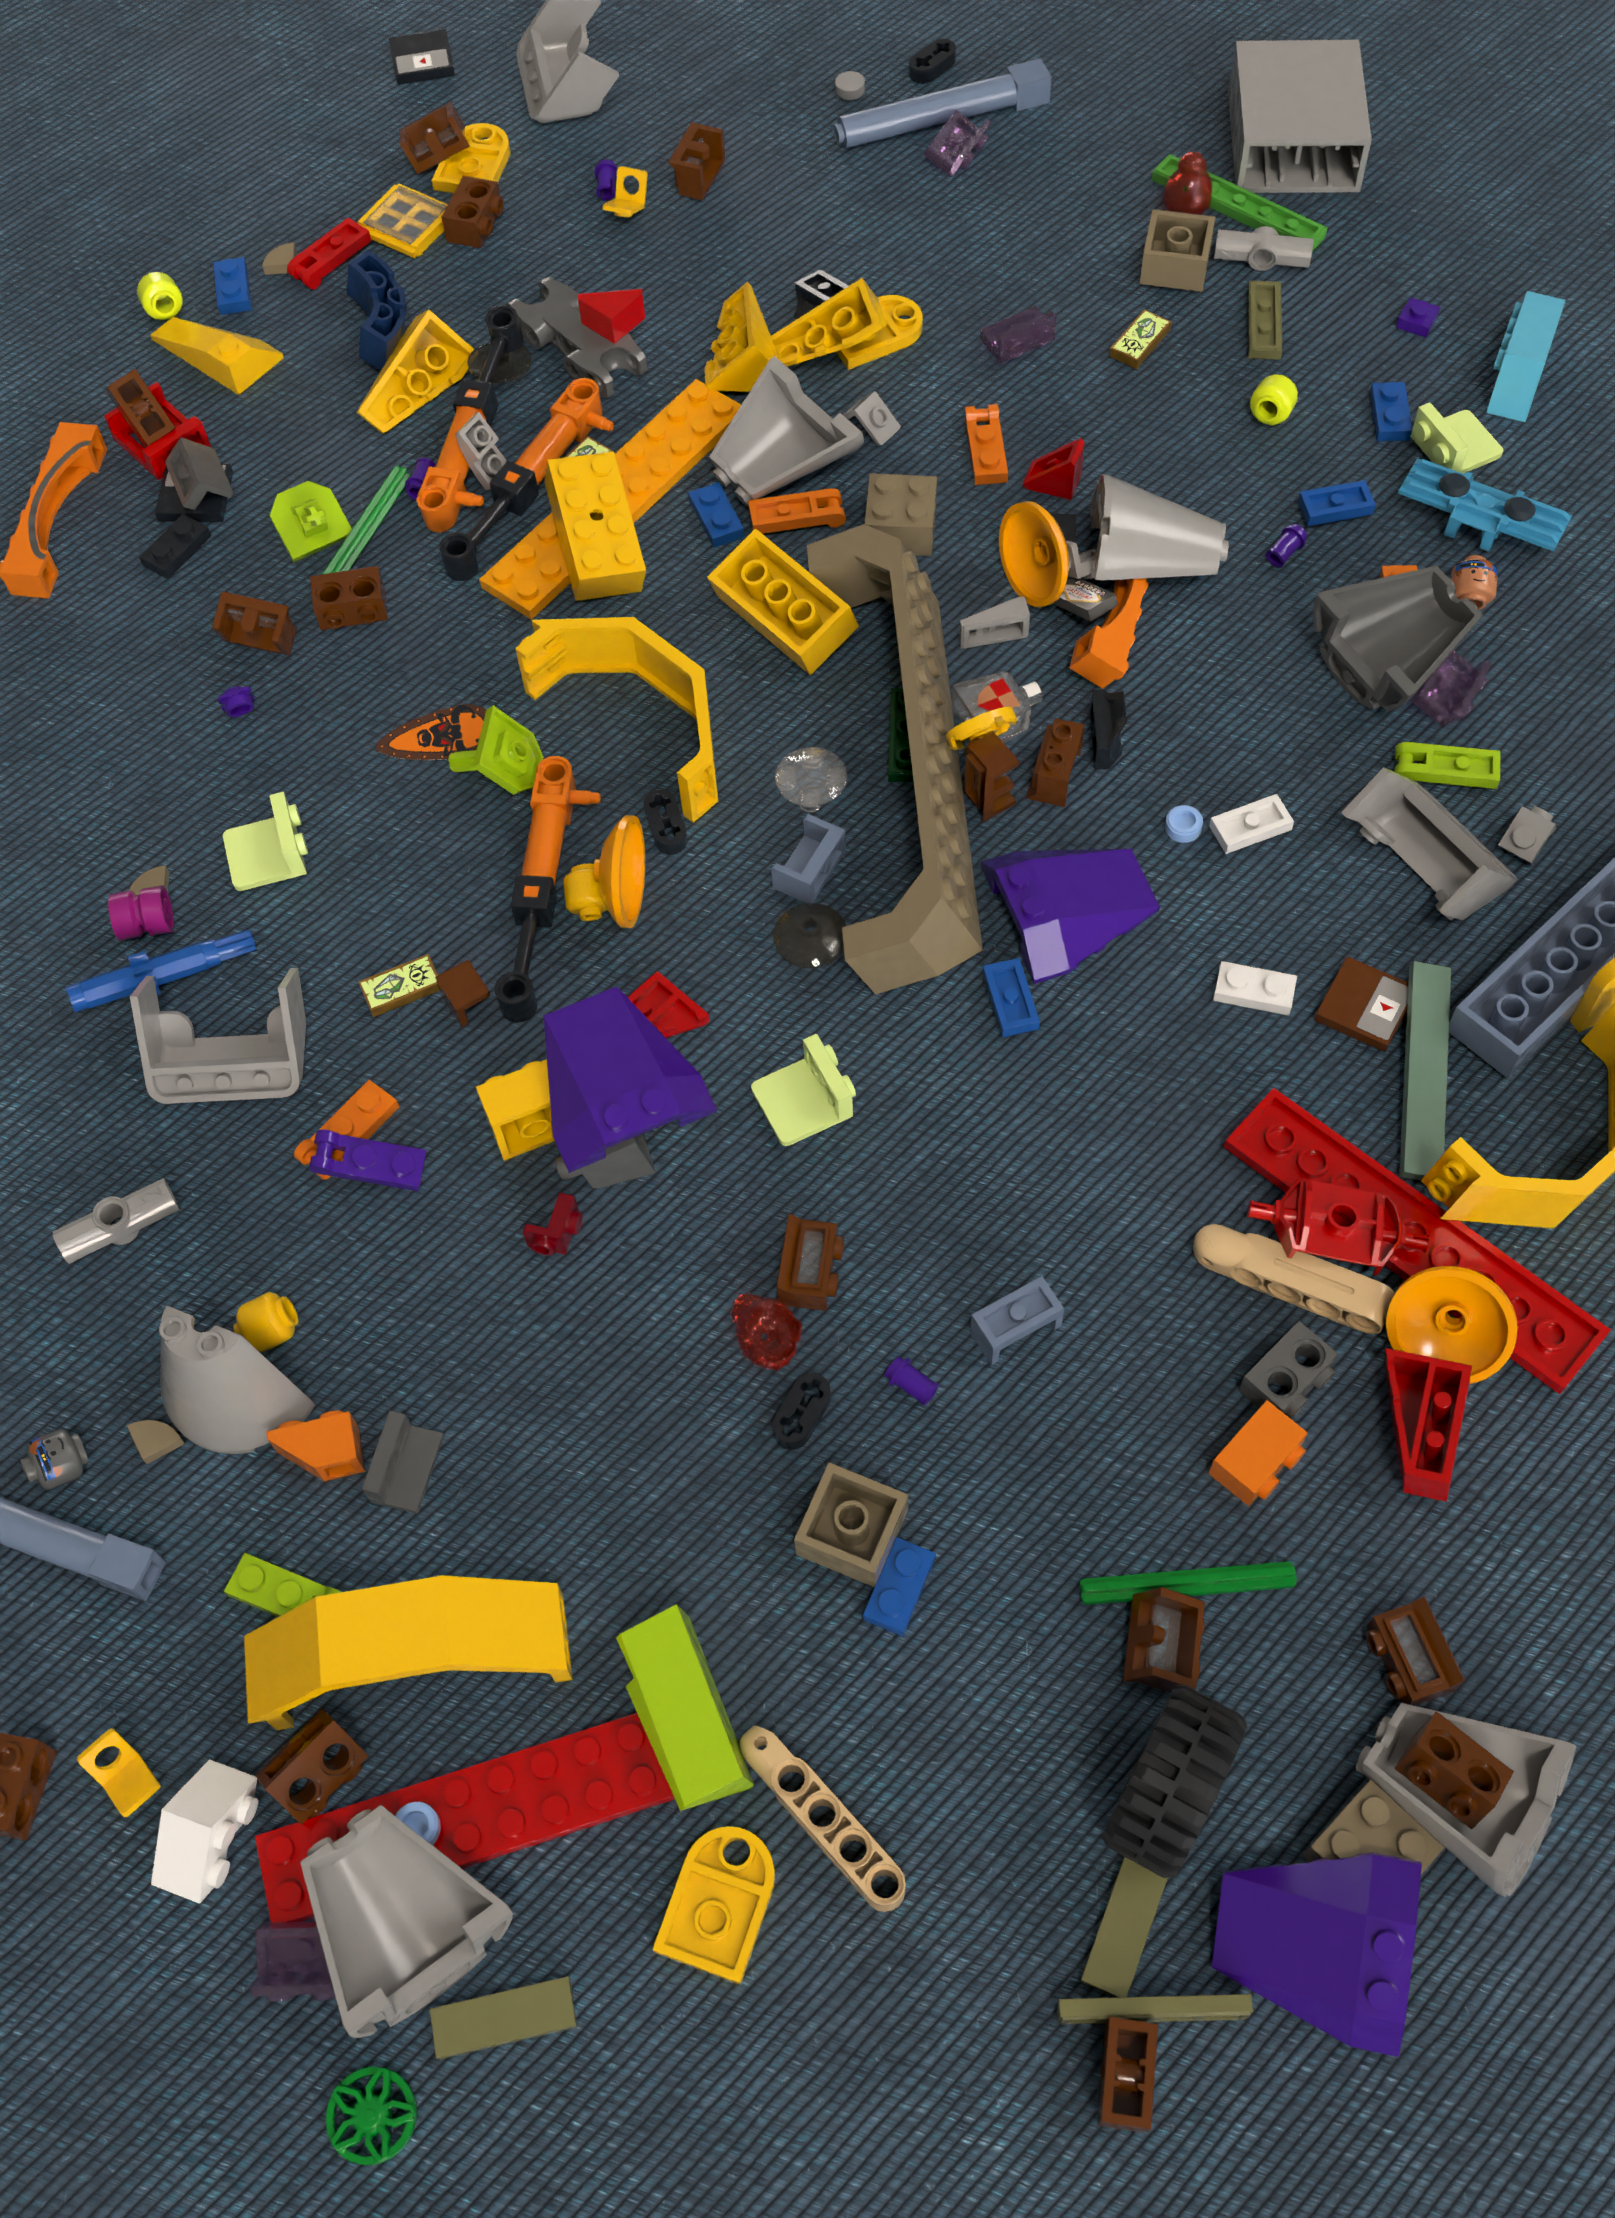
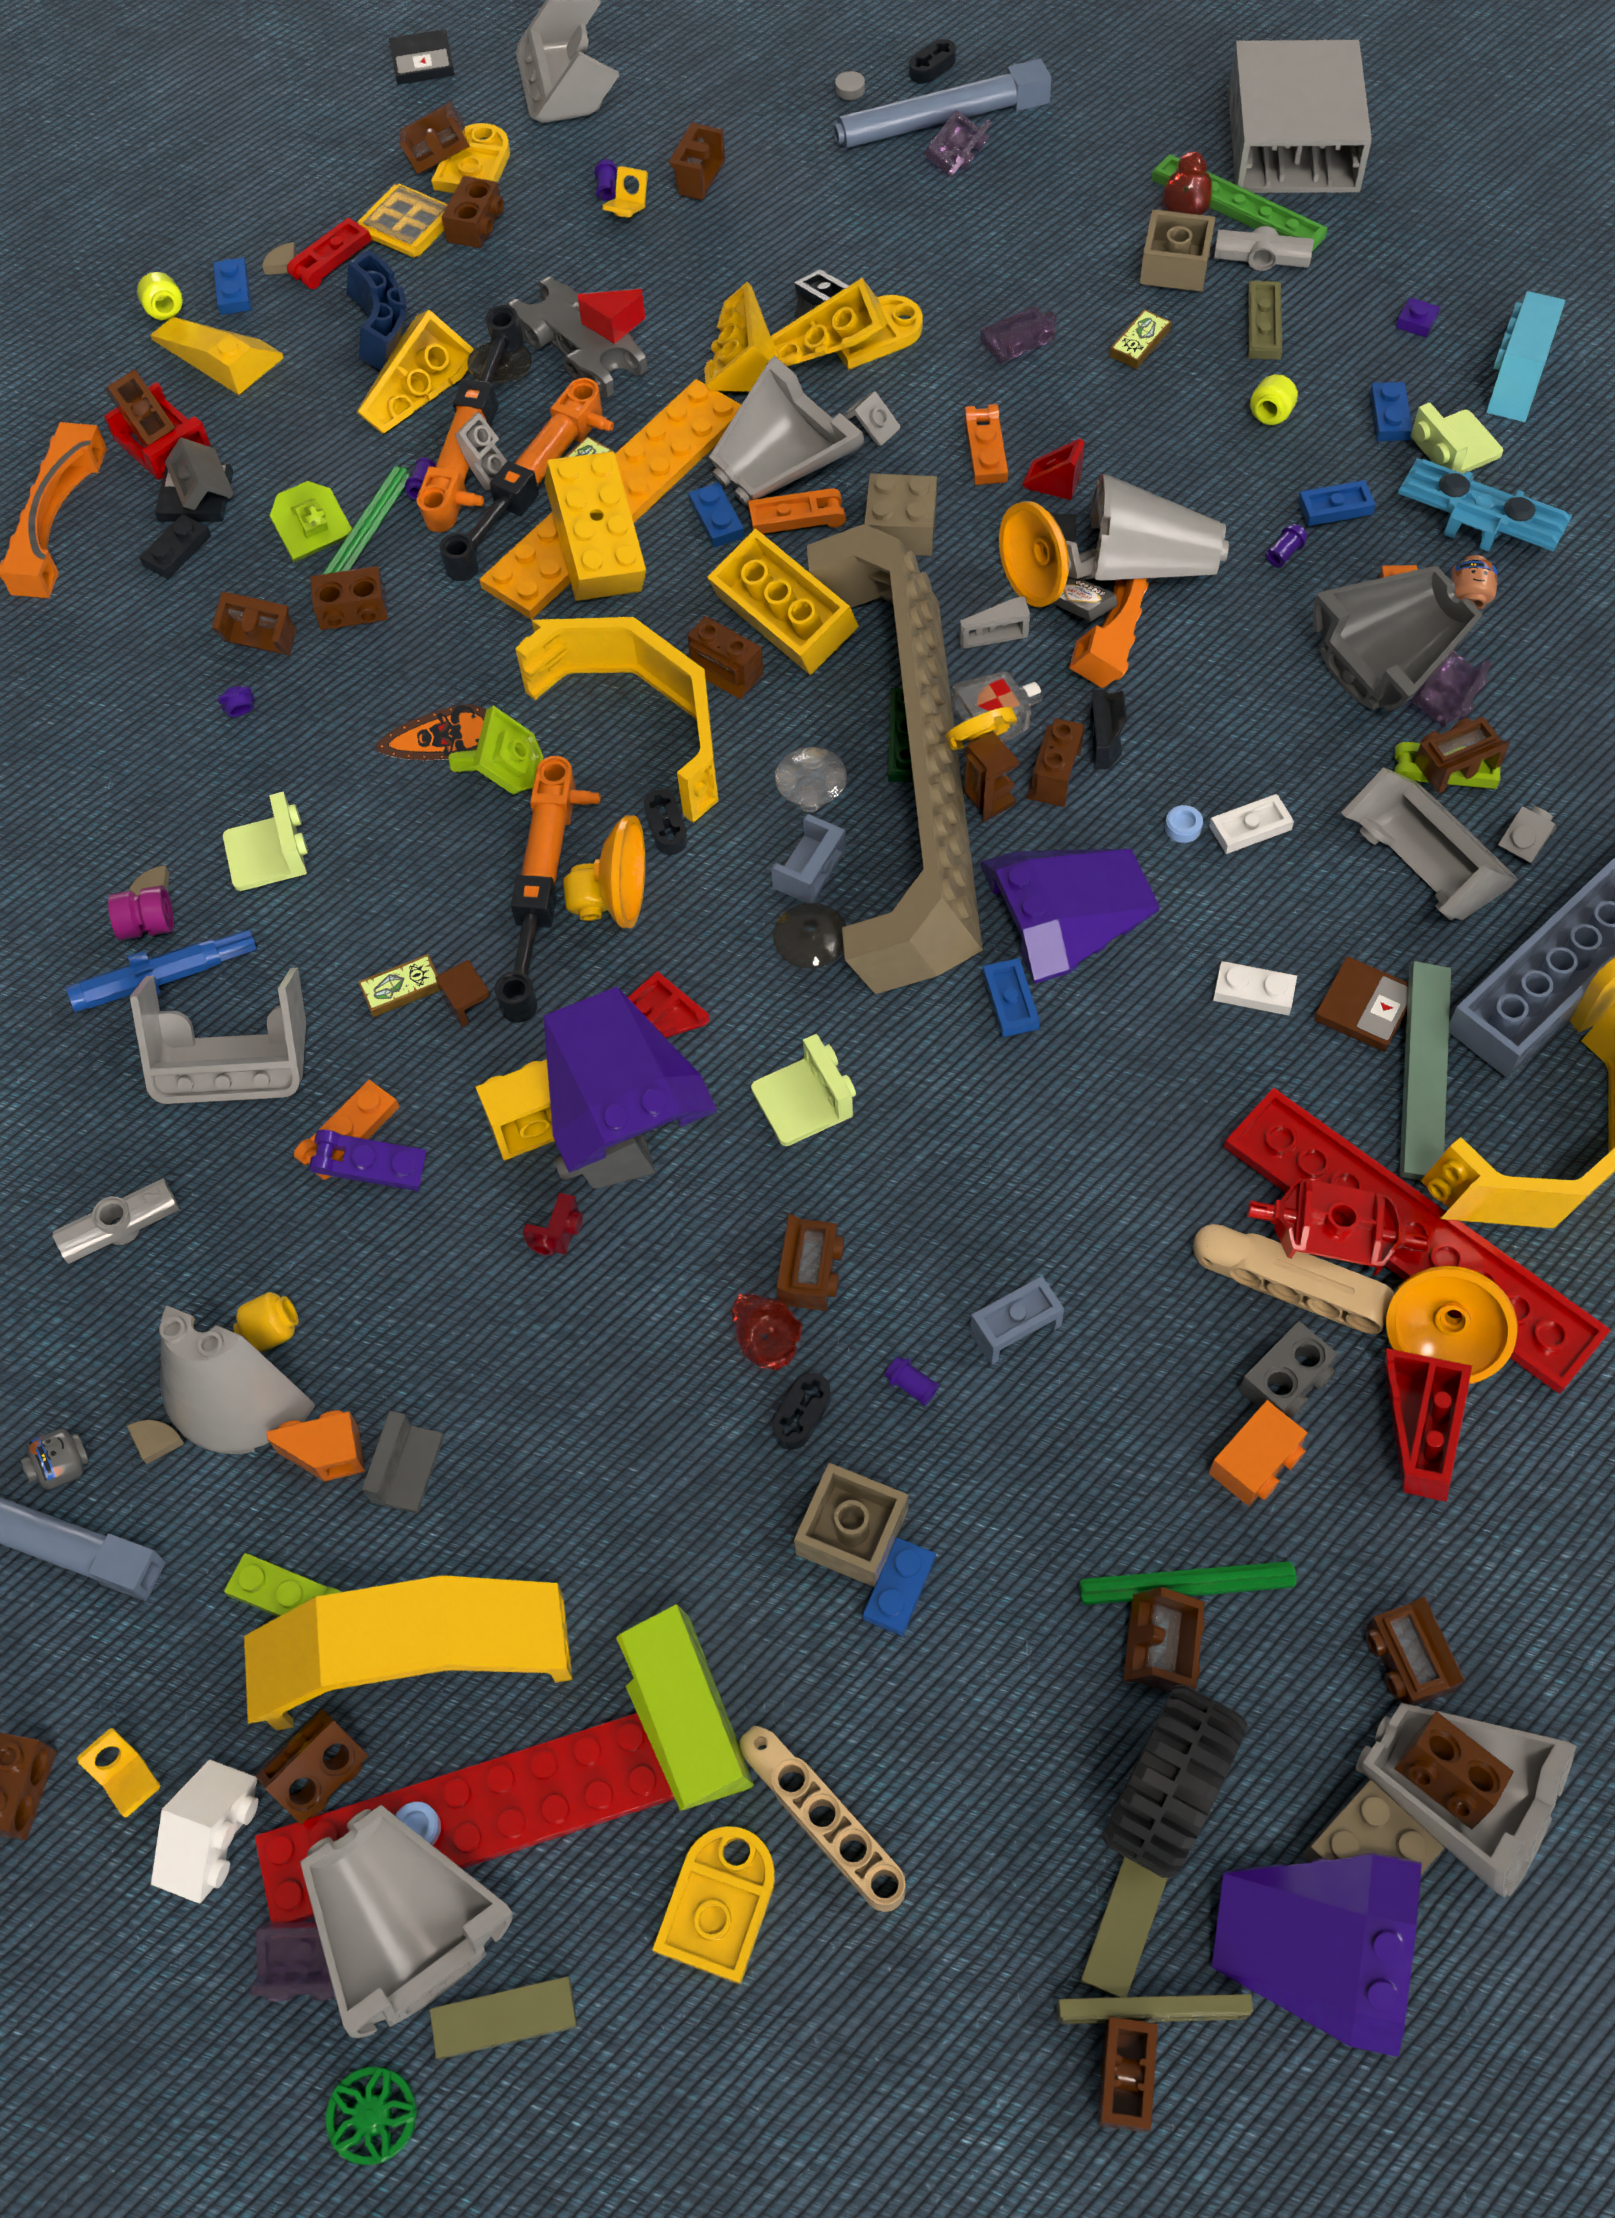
none -> reddish brown window [687,616,764,699]
none -> reddish brown window [1414,717,1510,794]

